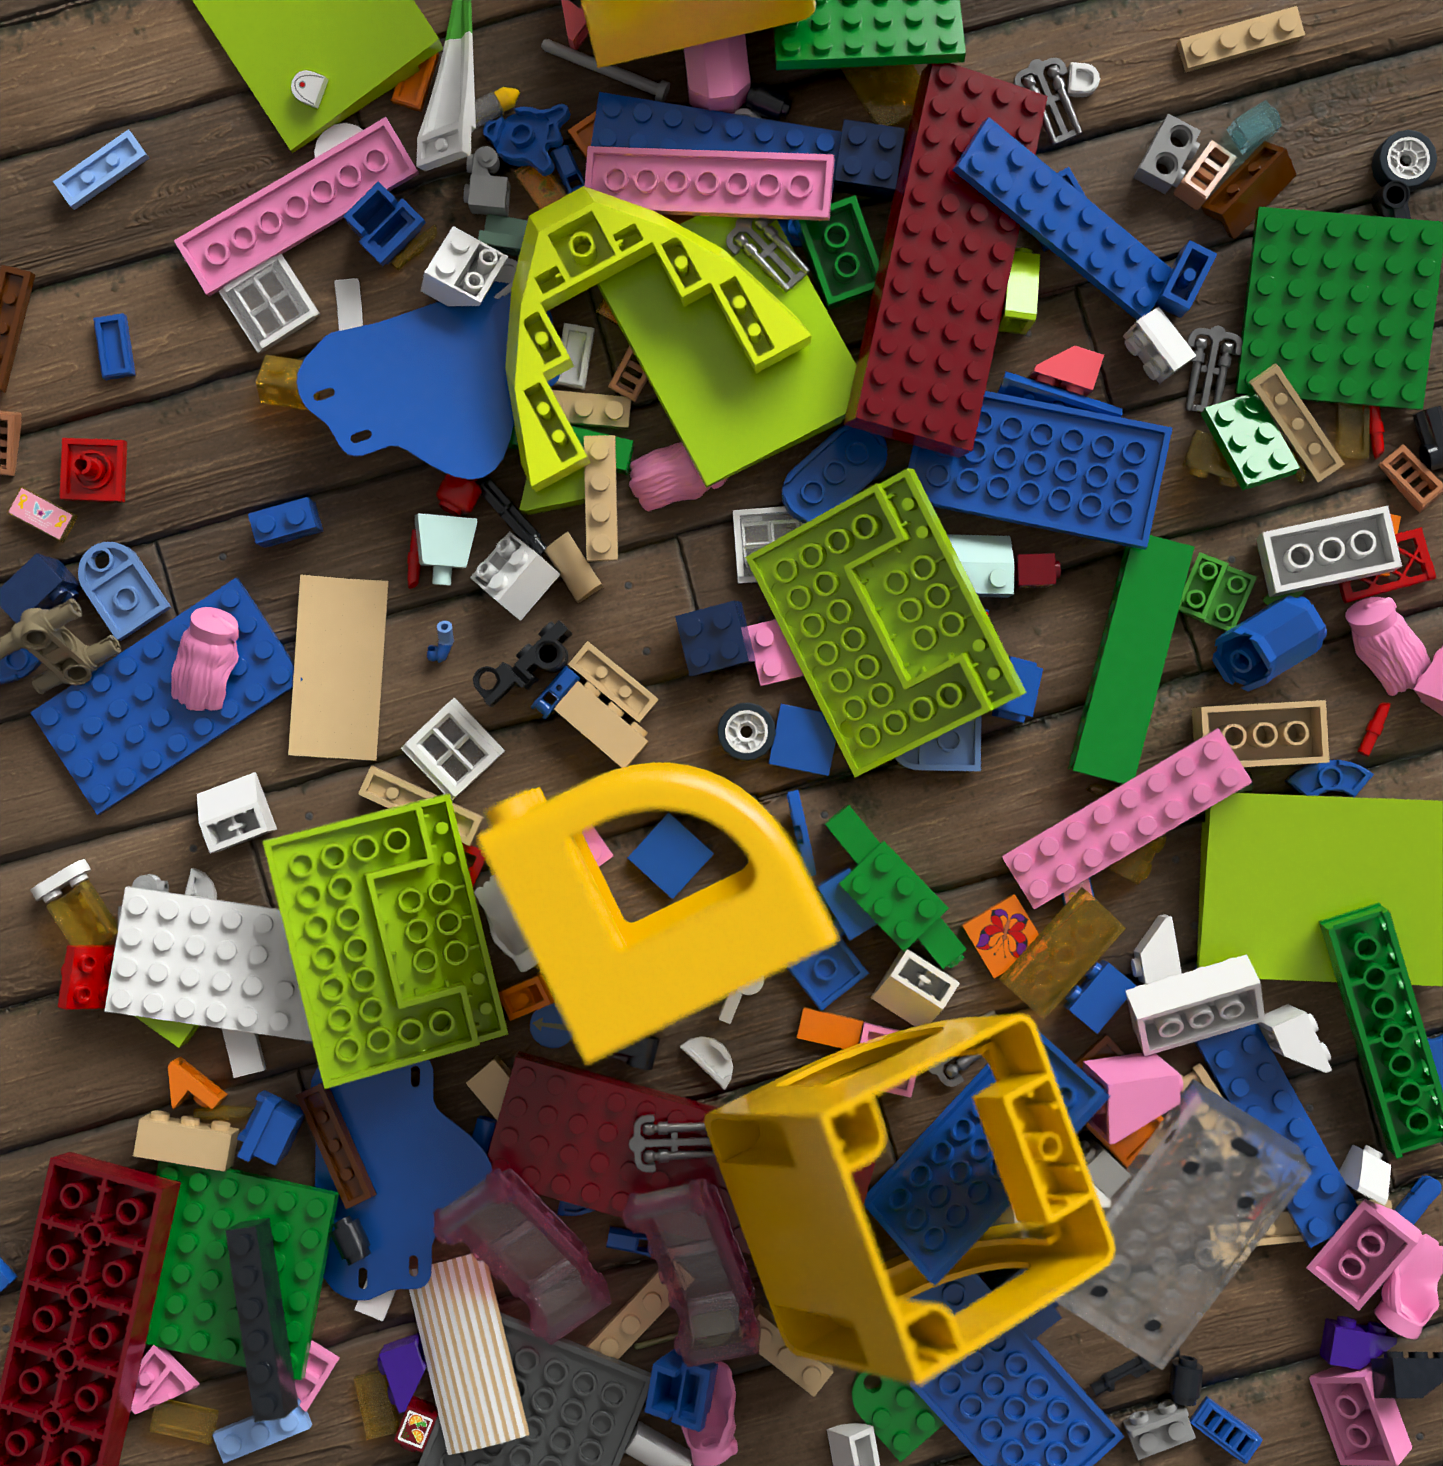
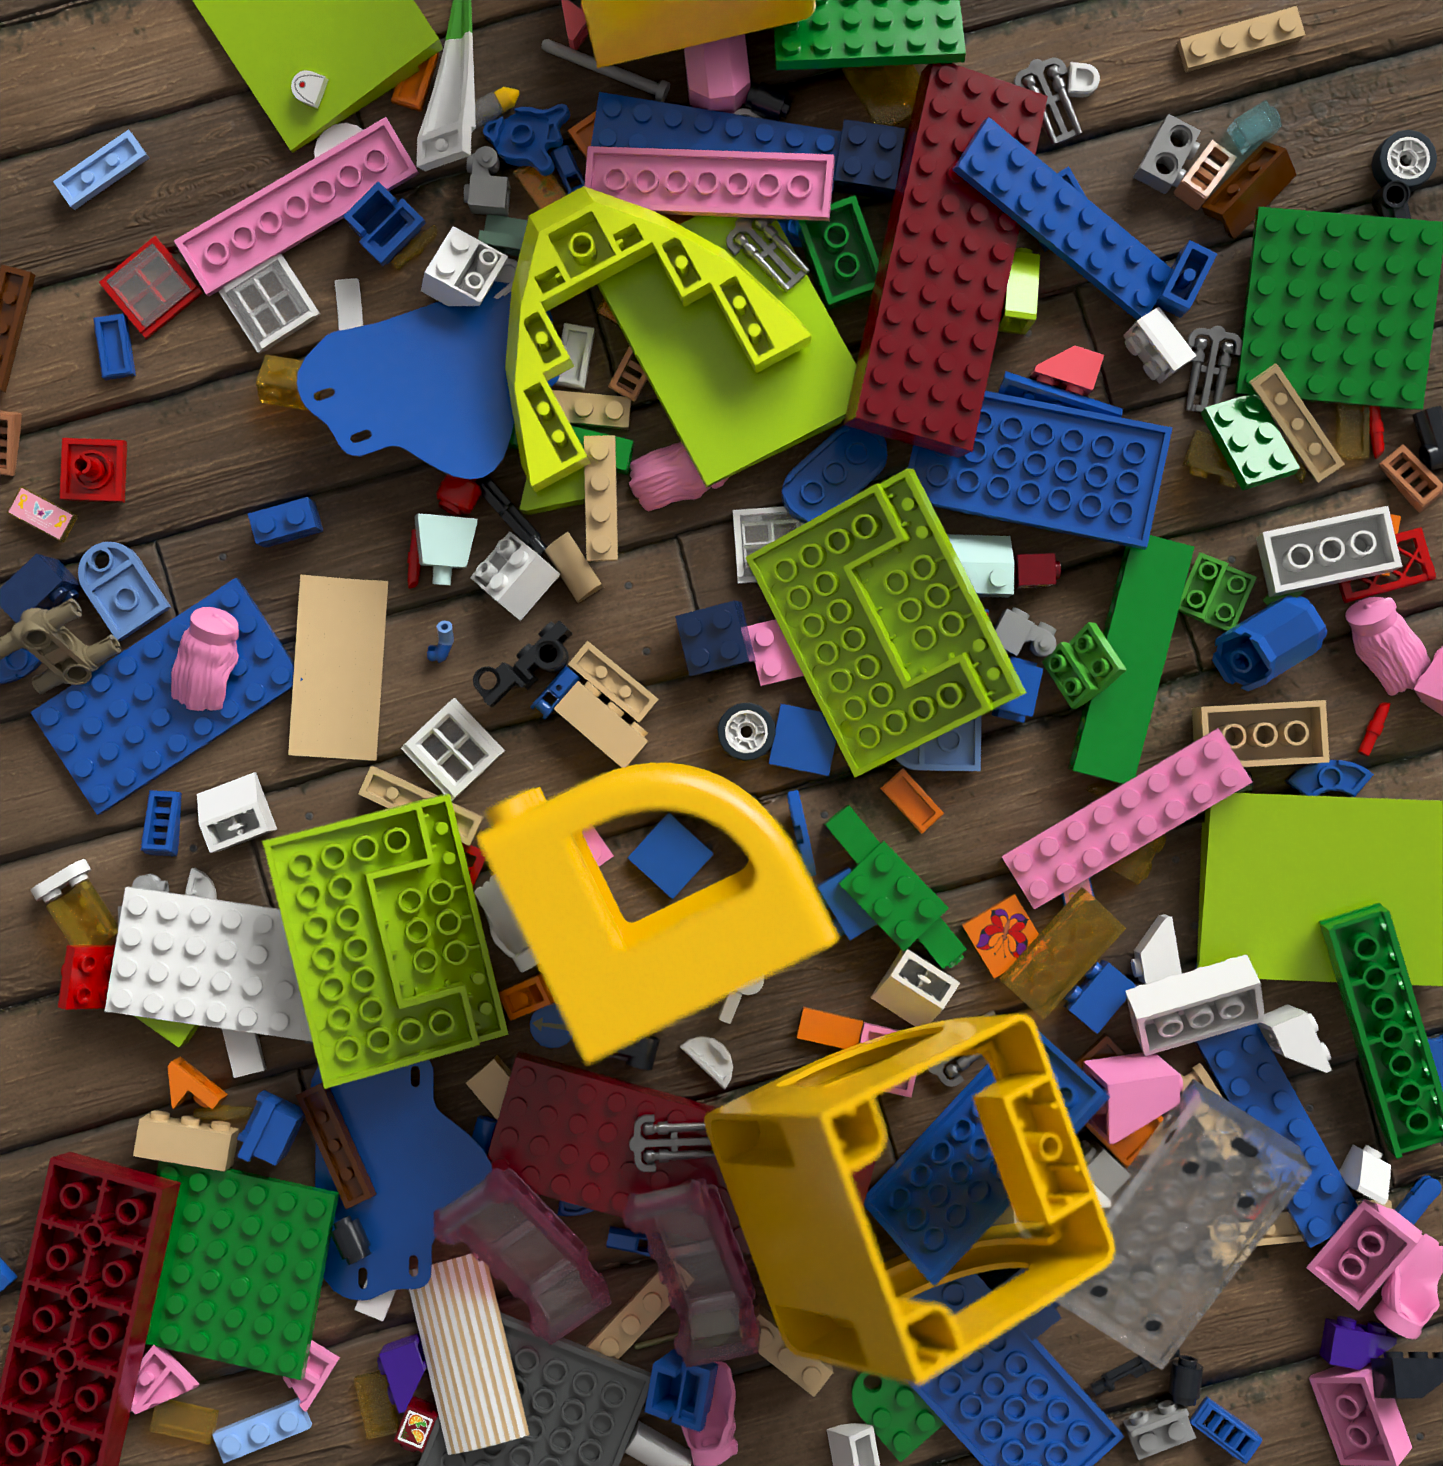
black brick [225,1218,298,1422] -> none
blue tile [786,929,869,1011] -> none
none -> clear piece [99,236,203,339]
none -> blue slope [141,790,182,857]
none -> orange tile [880,768,944,834]
none -> light grey brick [994,607,1057,657]
none -> bright green slope [1042,622,1127,709]

